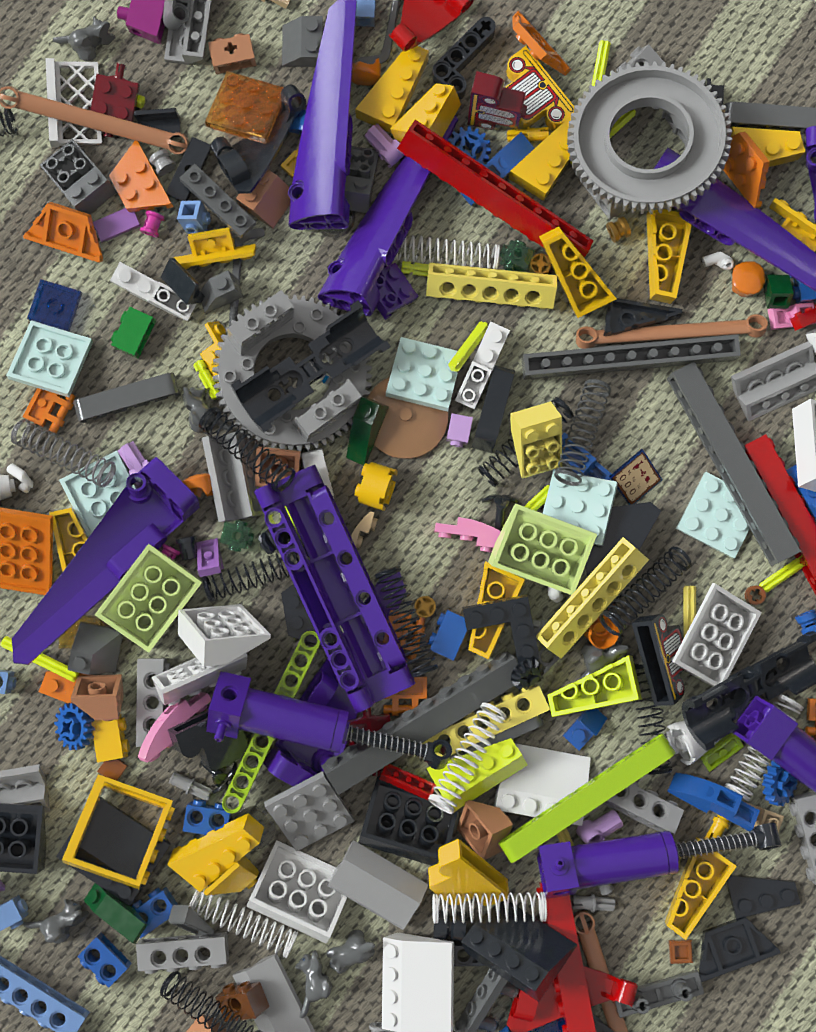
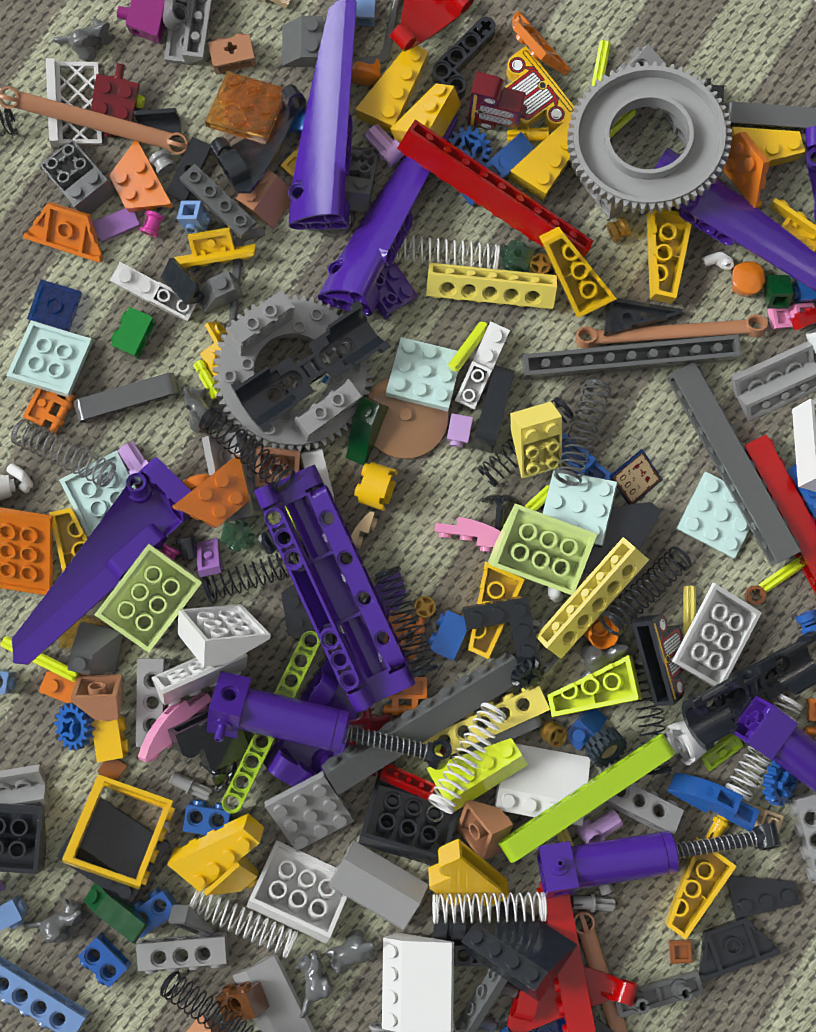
neon yellow axle [401,261,429,277] -> none
none -> orange wing [172,454,250,528]
none -> pearl gold wheel [540,720,568,747]
none -> black bush [584,727,627,768]

